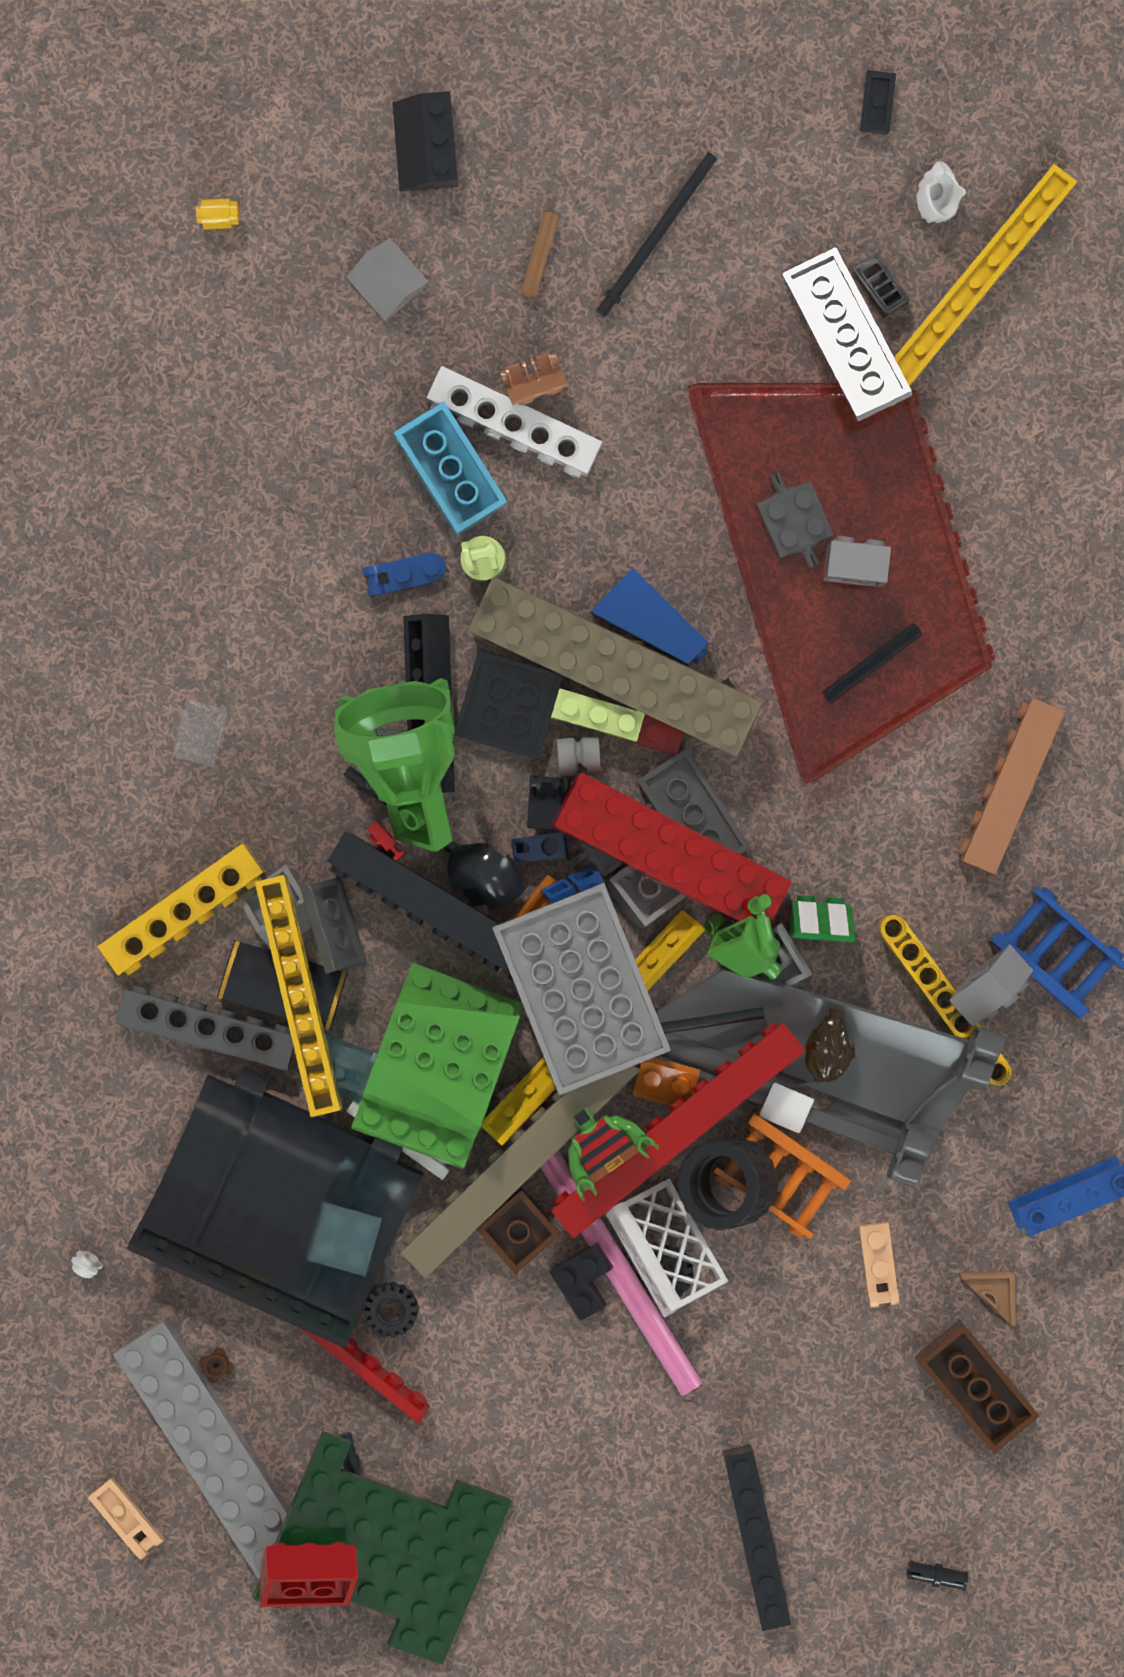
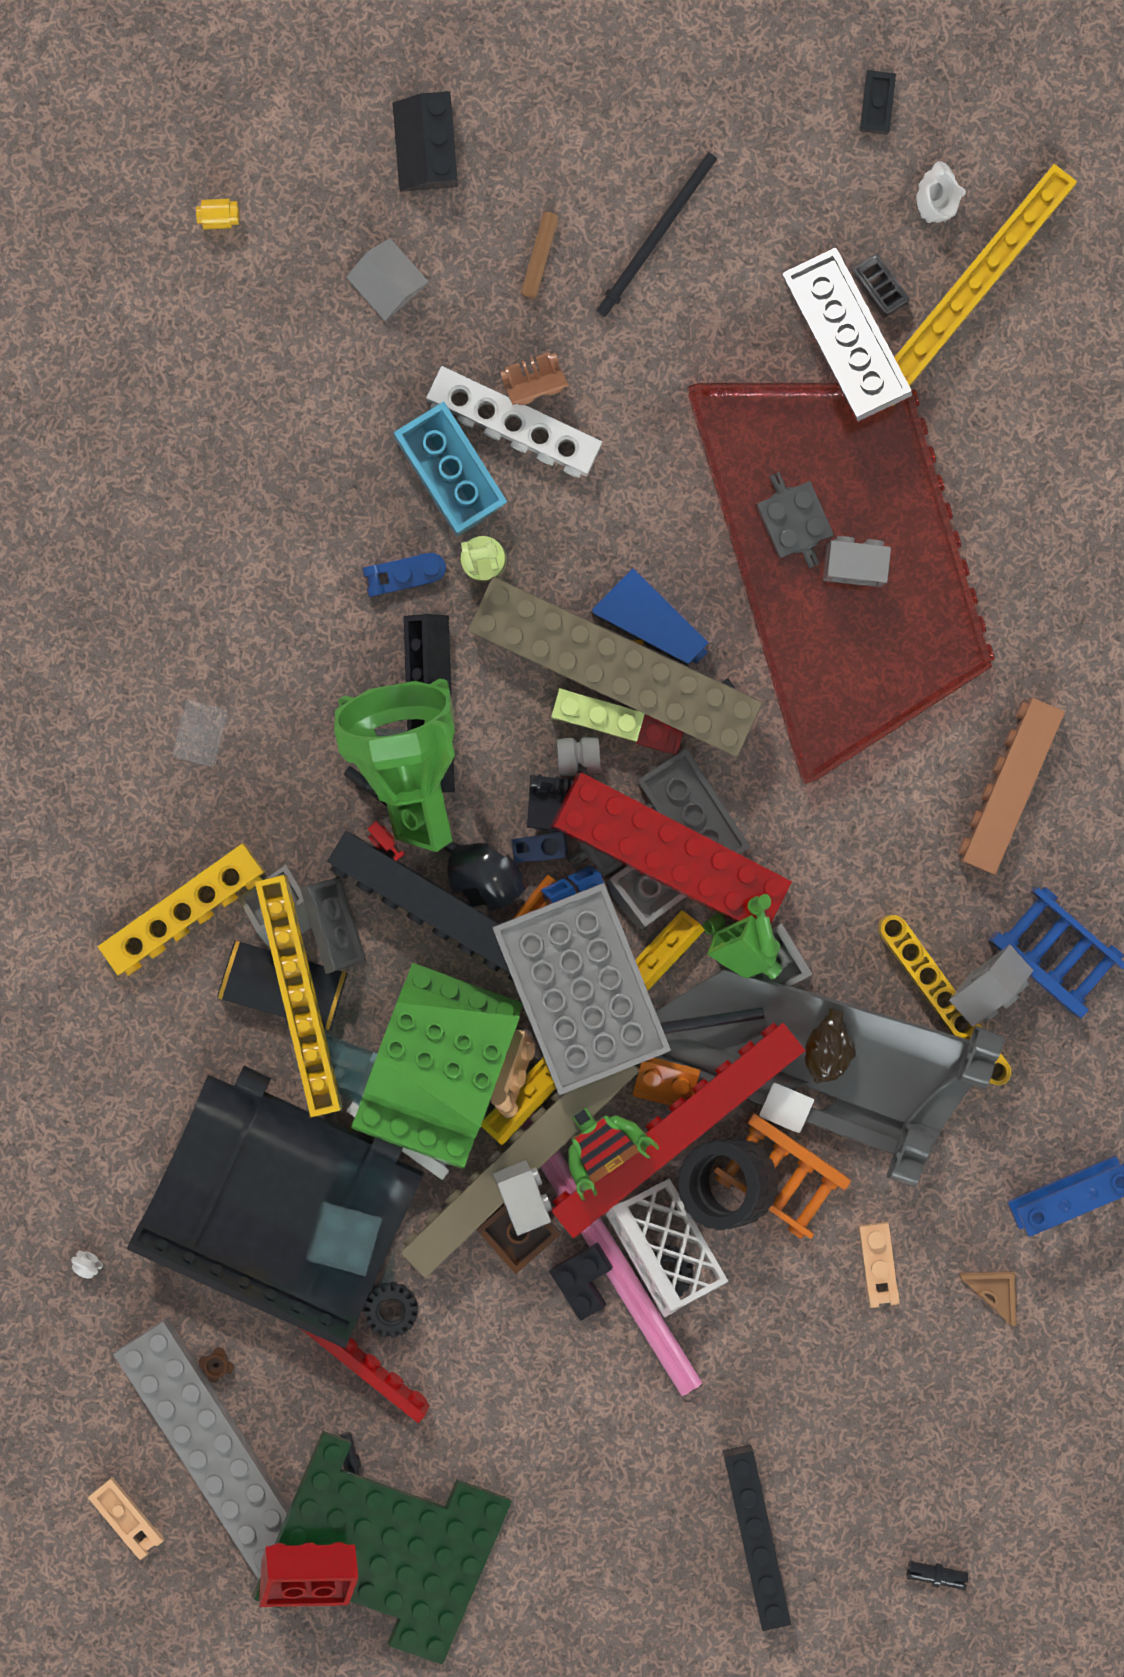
dark grey brick [115,984,294,1071] -> none
black plate [454,650,563,760] -> none
slope [788,895,855,942] -> none
black axle [822,623,923,704] -> none
reddish brown brick [914,1319,1040,1454] -> none
none -> light nougat plate [490,1030,536,1118]
none -> light grey brick [493,1160,552,1235]

